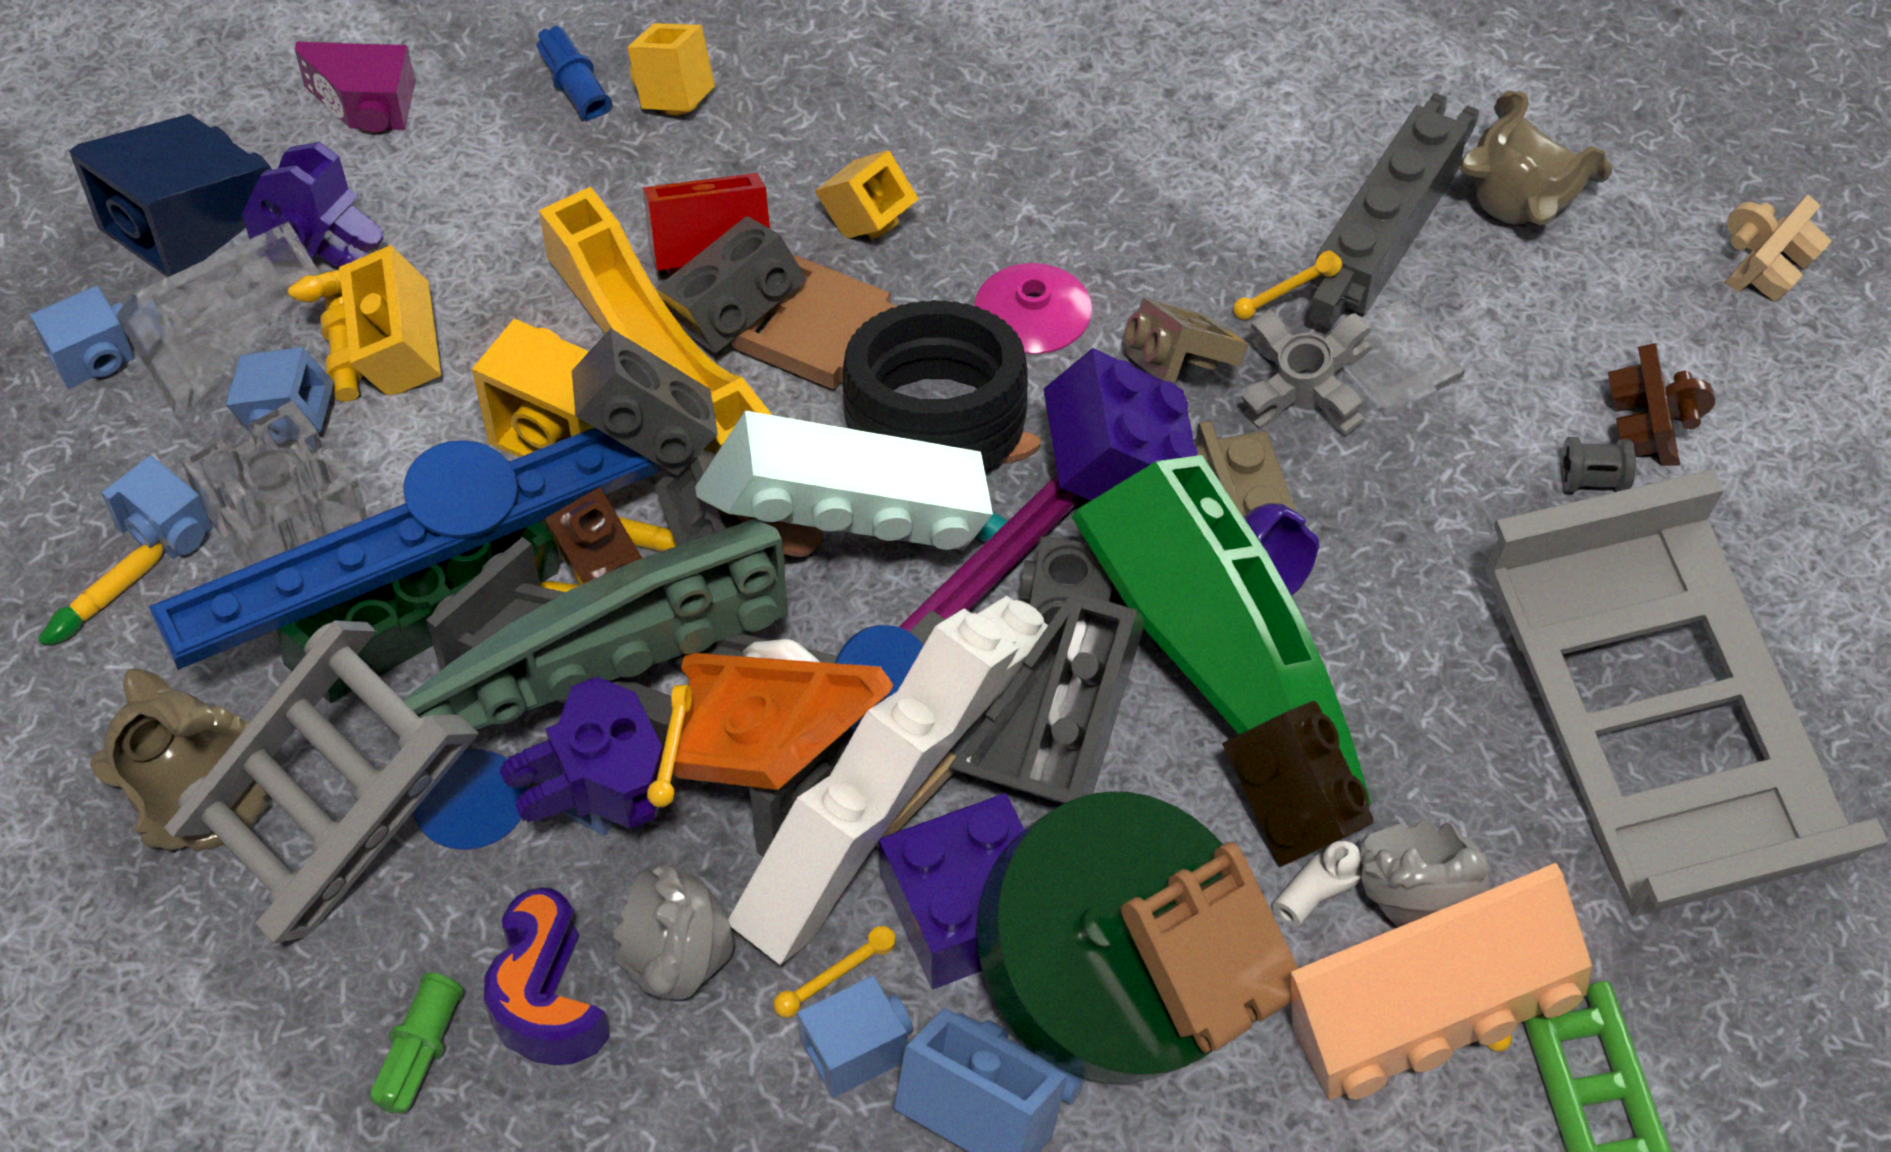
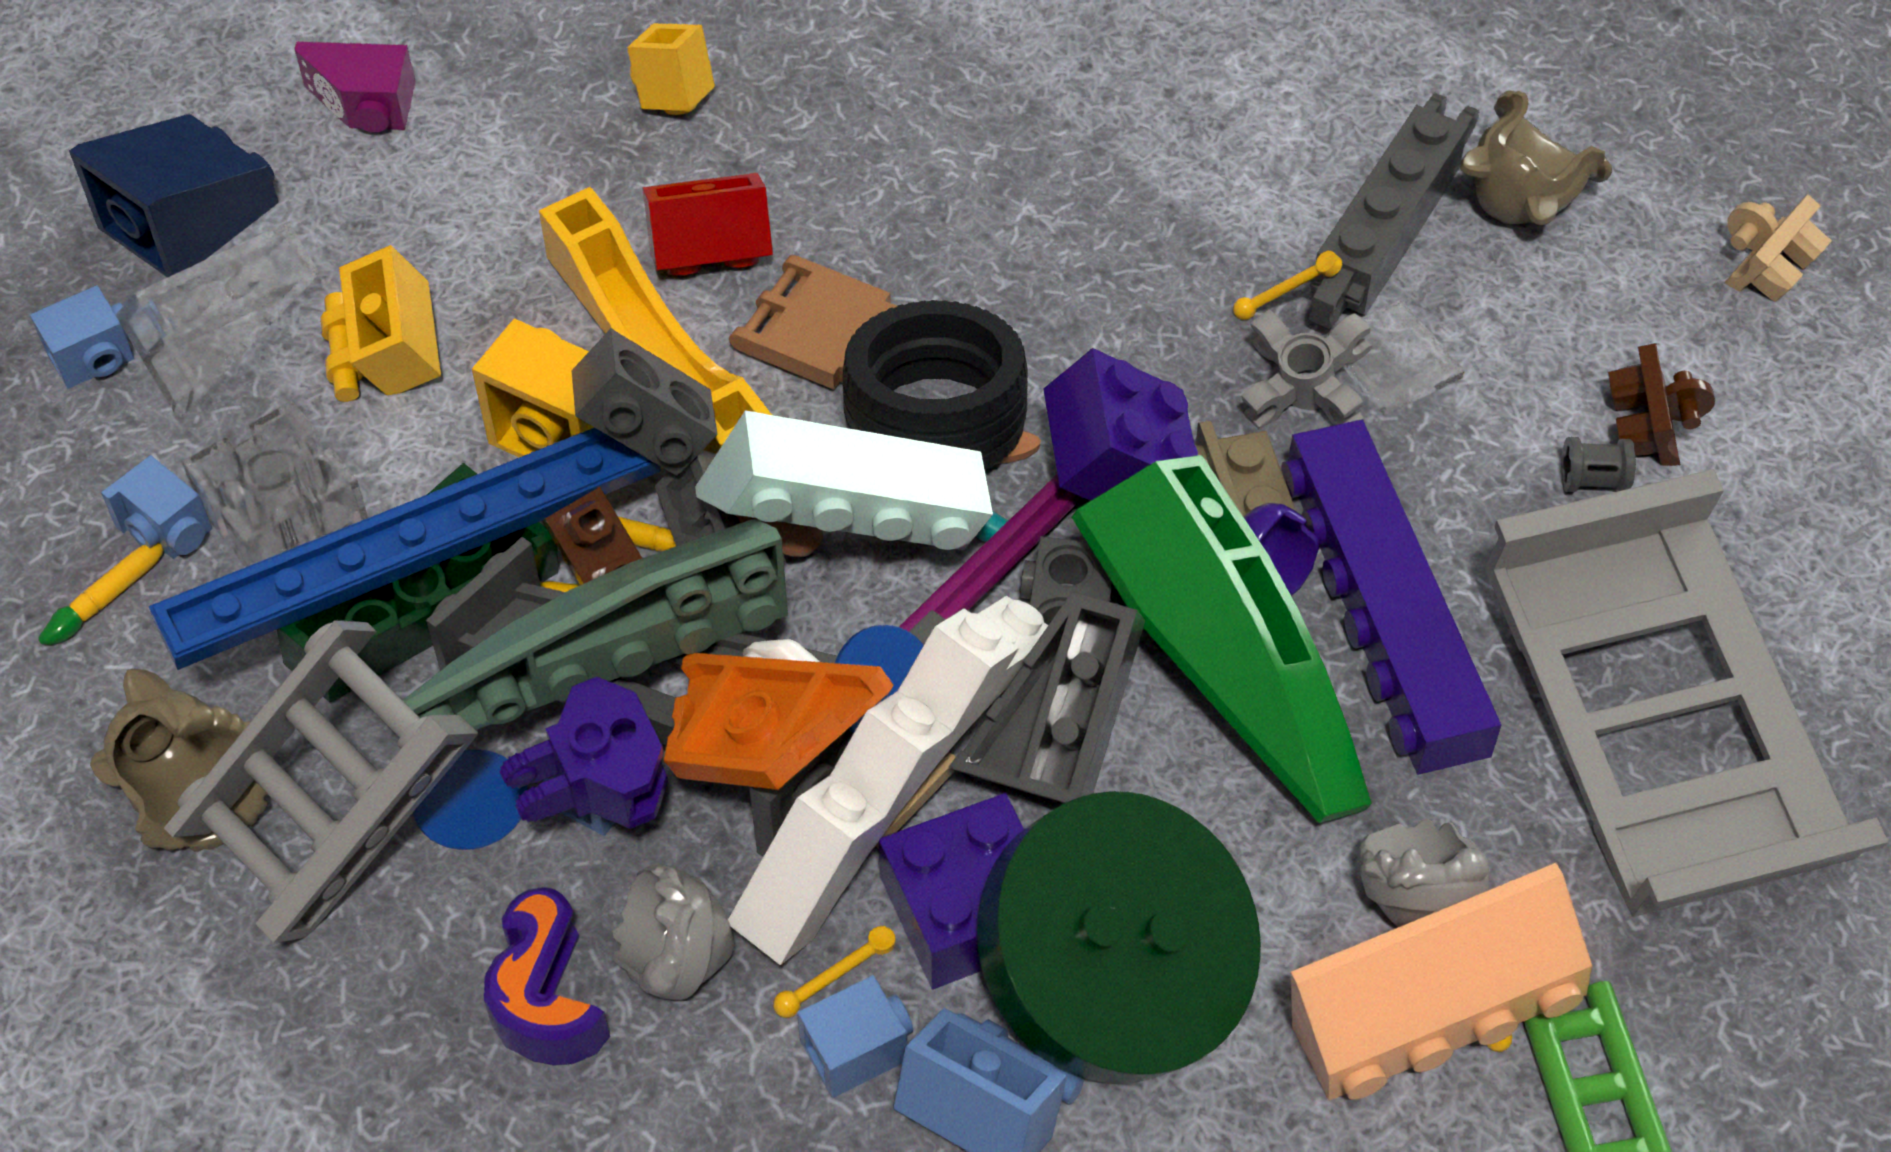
medium blue brick [226,347,334,440] -> none
dark purple hinge [242,142,384,267] -> none
yellow piece [287,270,342,303] -> none
bright green axle [369,973,464,1114] -> none
blue piece [403,440,517,538] -> none
blue axle [537,25,612,122] -> none
yellow hinge [647,685,692,807] -> none
dark grey brick [656,216,807,353] -> none
yellow brick [815,150,919,239] -> none
dark pink dish [975,263,1092,354] -> none
medium nougat plate [1121,842,1299,1053] -> none
dark tan bracket [1124,297,1248,384] -> none
dark brown bracket [1222,701,1374,867] -> none
white arm [1272,840,1362,927] -> none
none -> dark purple brick [1281,419,1502,775]

